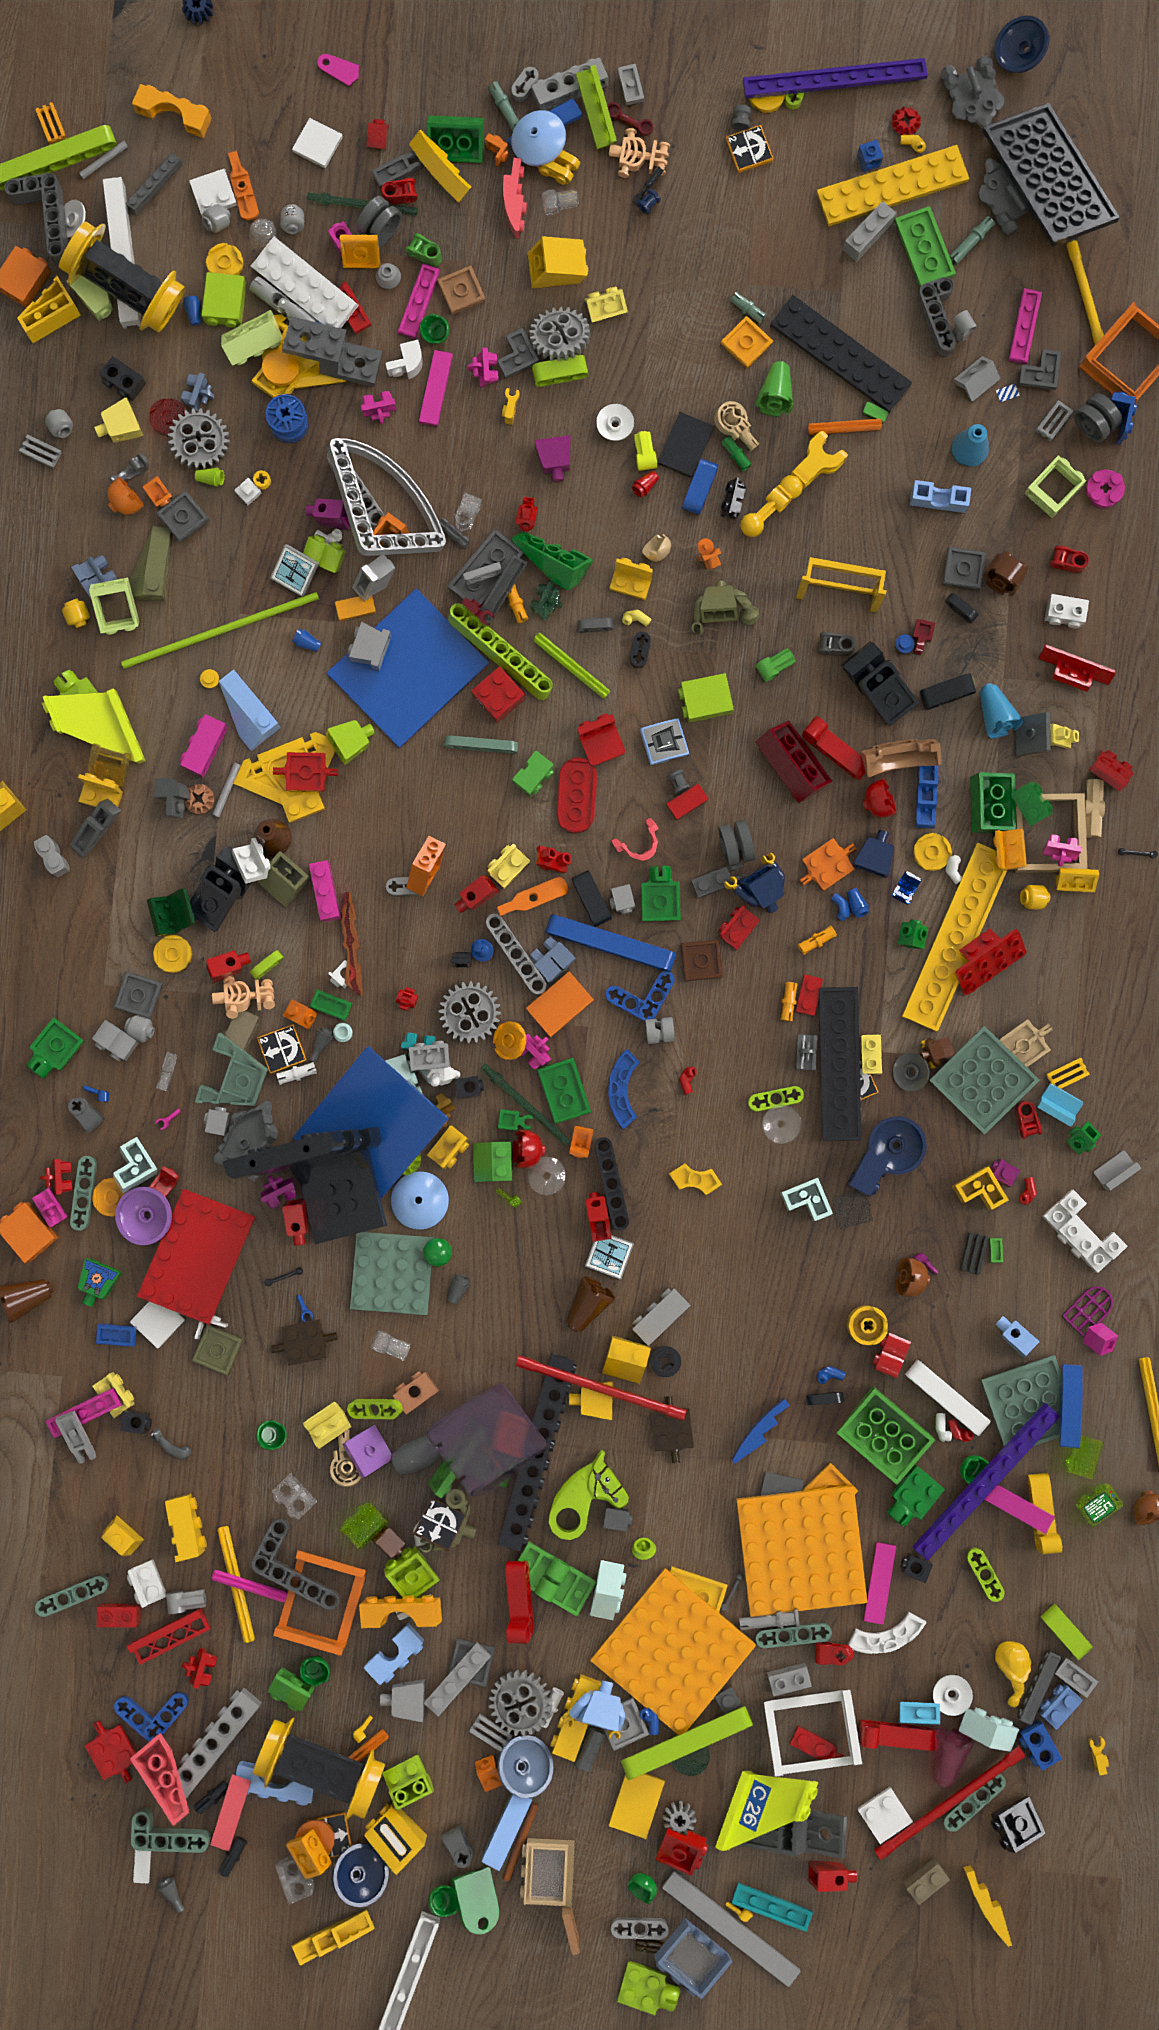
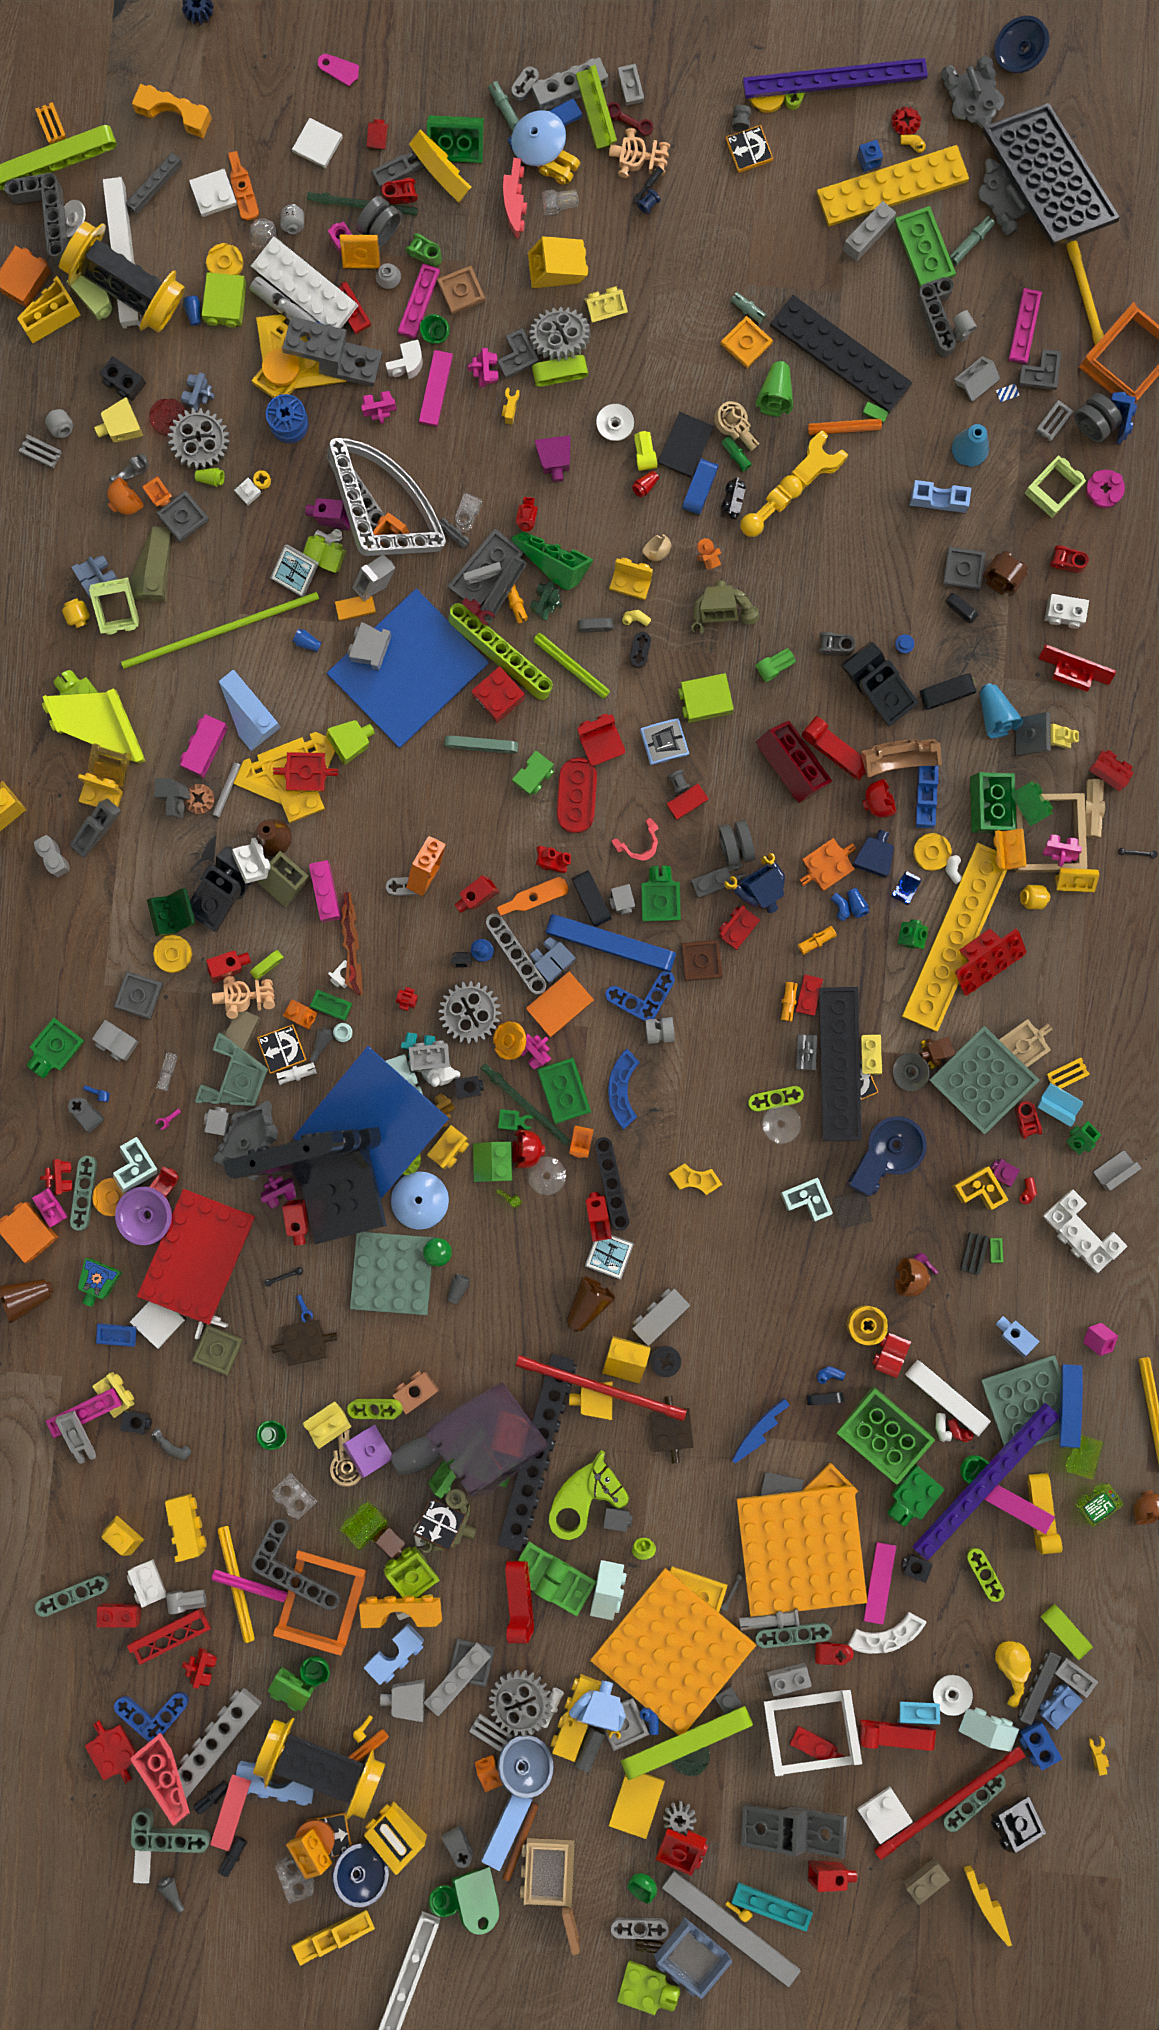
light grey bar [79,141,128,179] -> none
light grey head [124,1015,155,1043] -> none
yellow plate [200,669,219,689] -> none
light grey head [202,204,231,233] -> none
yellowish green slope [221,310,282,366] -> none
clear piece [369,1329,411,1361] -> none
lime brick [382,1755,434,1811] -> none
orange bracket [485,133,509,167] -> none
light yellow bracket [487,844,531,889] -> none
red arm [679,1067,697,1095] -> none
neon yellow piece [715,1771,818,1851] -> none
yellow piece [796,557,886,613] -> none
dark red plate [912,619,935,655] -> none
clear pink cone [934,1727,974,1787] -> none
magenta window [1062,1286,1113,1338] -> none

